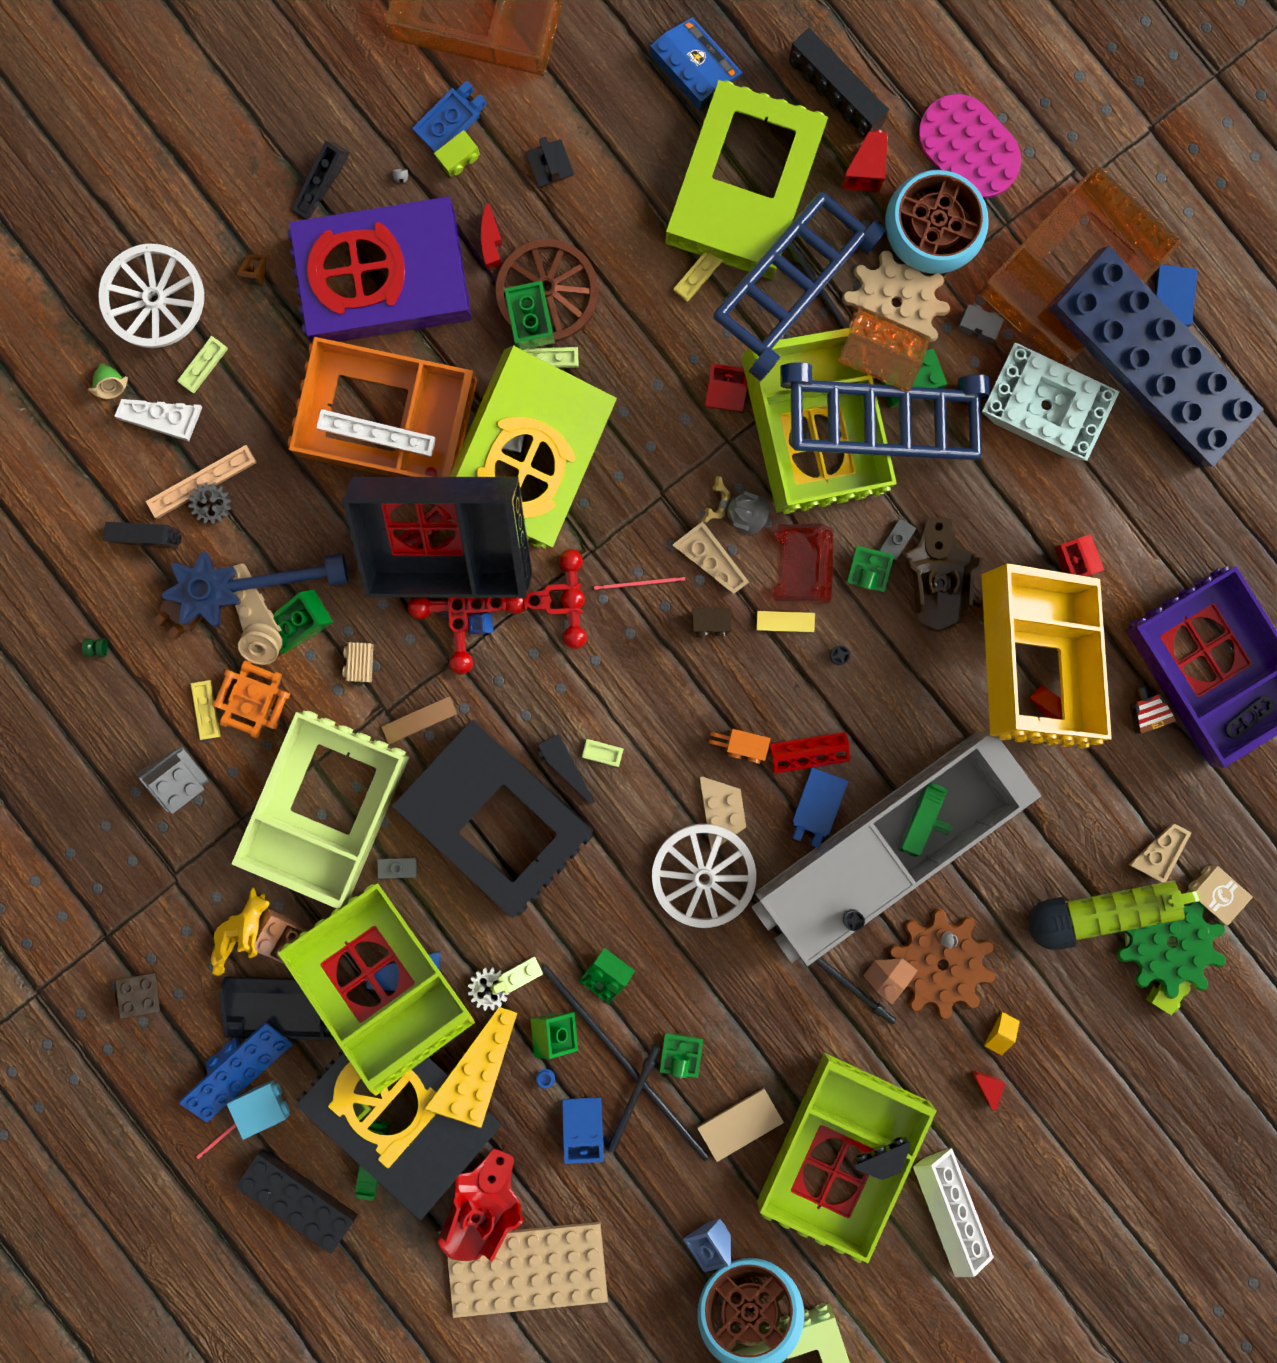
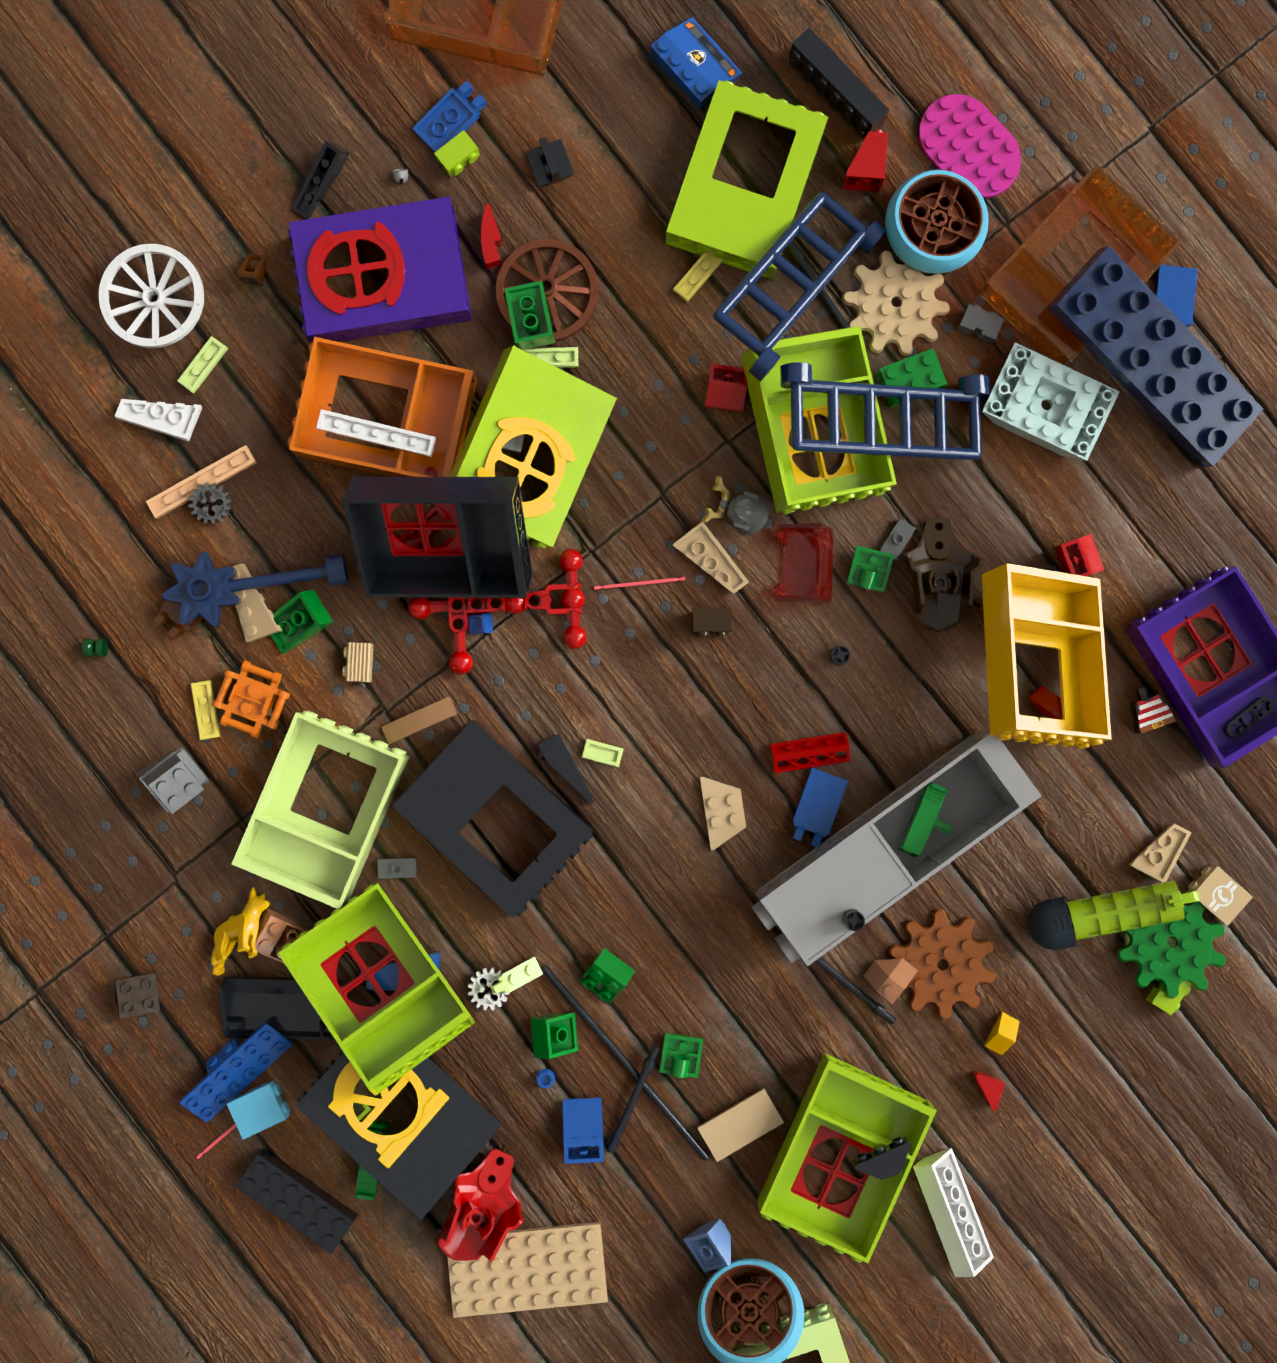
tan hat [88,364,128,399] -> none
black slope [103,522,182,549] -> none
tan wheel [238,623,282,665] -> none
yellow wing [424,1007,517,1128] -> none
white wheel [652,824,756,928] -> none
orange brick [708,729,771,764] -> none
light yellow tile [756,611,815,632] -> none
clear orange slope [838,305,930,392] -> none
light grey hinge [941,932,958,948] -> none

